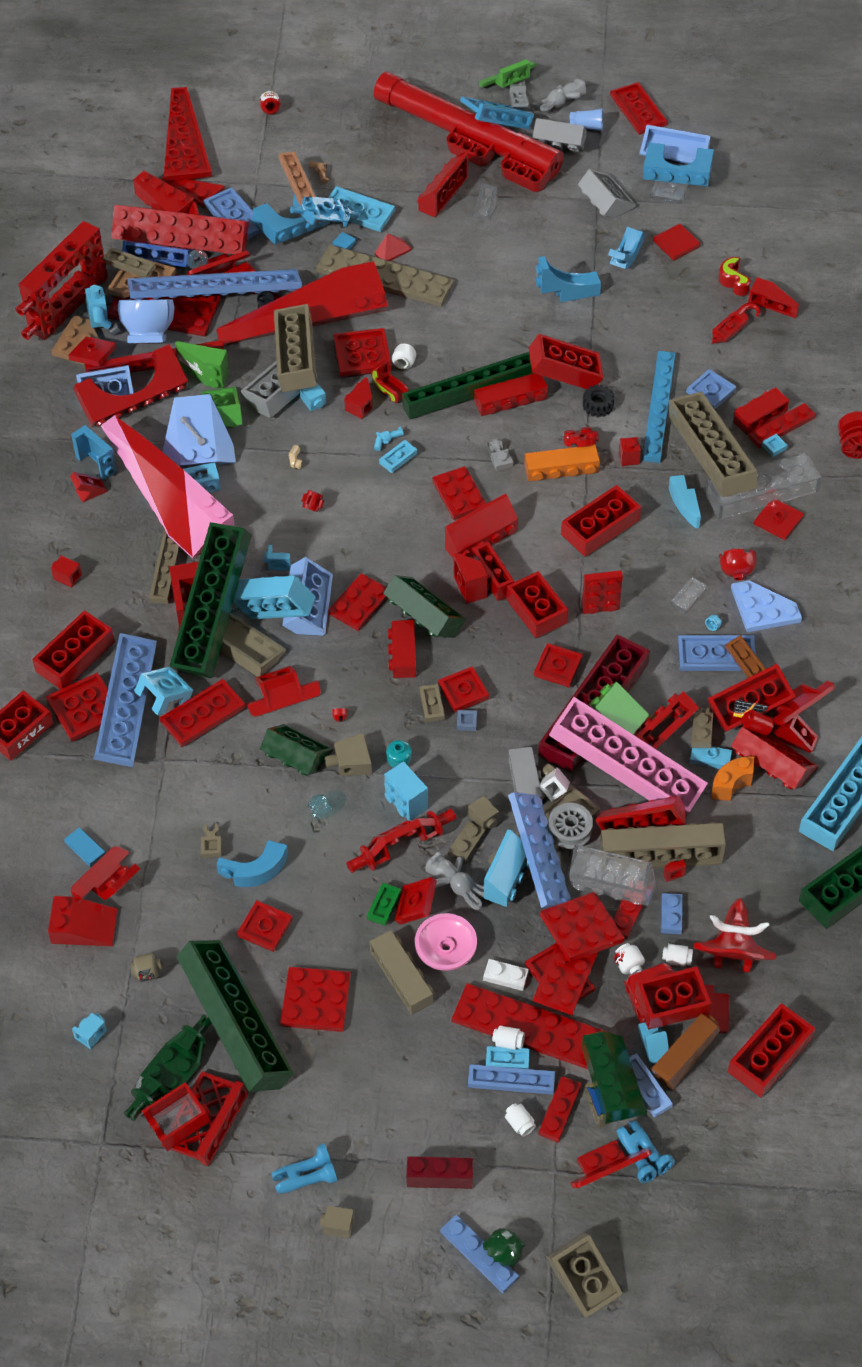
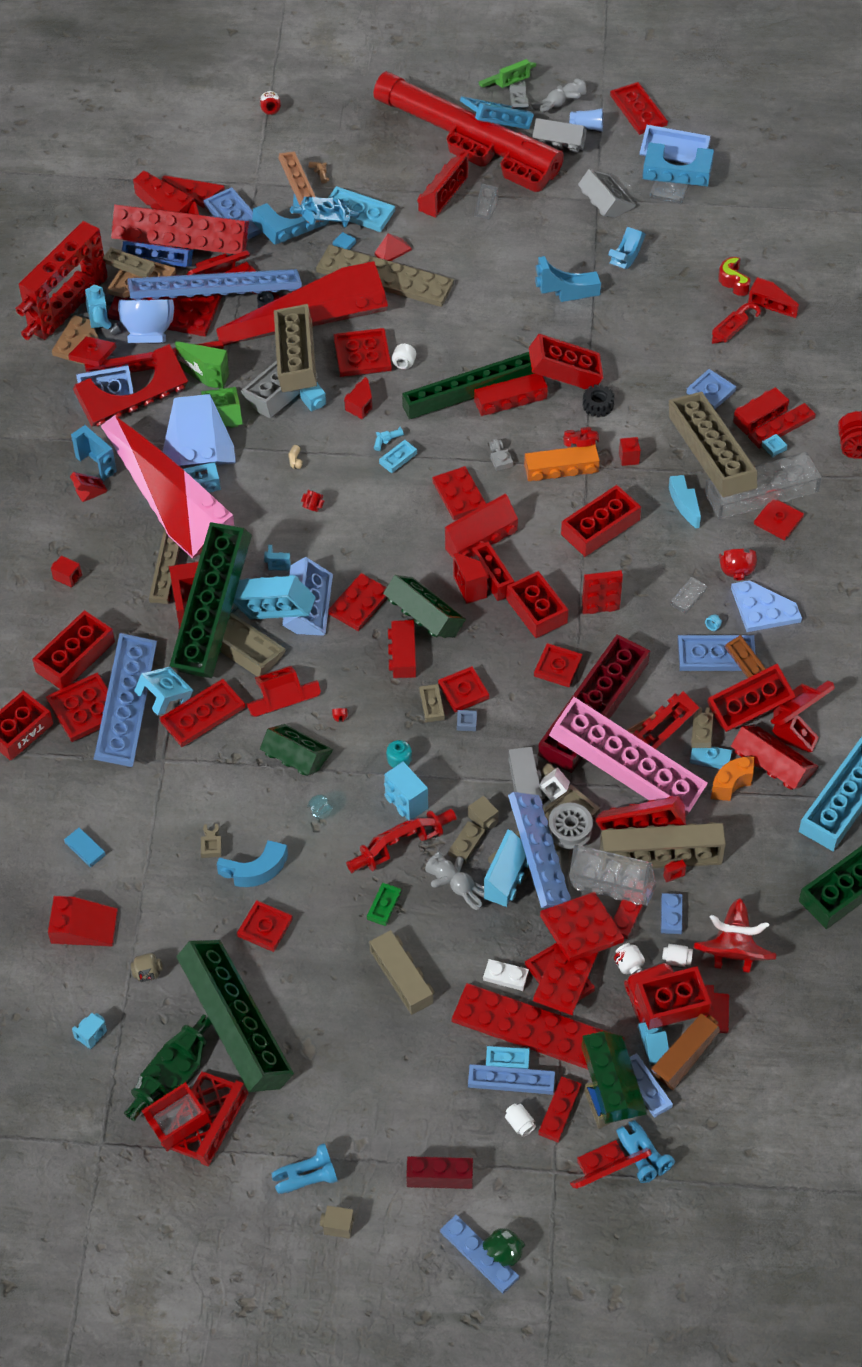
red plate [71,846,140,900] -> none
red wing [164,87,212,181] -> none
light grey hinge [180,417,205,446] -> none
clear light blue piece [187,249,208,269] -> none
red plate [280,967,351,1032] -> none
dark tan torso [324,733,372,776] -> none
red animal [371,360,409,403] -> none
red plate [395,877,437,925] -> none
bright pink dish [415,913,477,971] -> none
white brick [492,1026,525,1050] -> none
dark tan slope [545,1233,623,1318] -> none
bright green brick [589,682,649,734] -> none
dark azure plate [642,351,675,463] -> none
red tile [653,223,700,261] -> none
red brick [727,1003,816,1098] -> none
black sticker [733,700,768,717] -> none
red brick [742,710,774,736] -> none

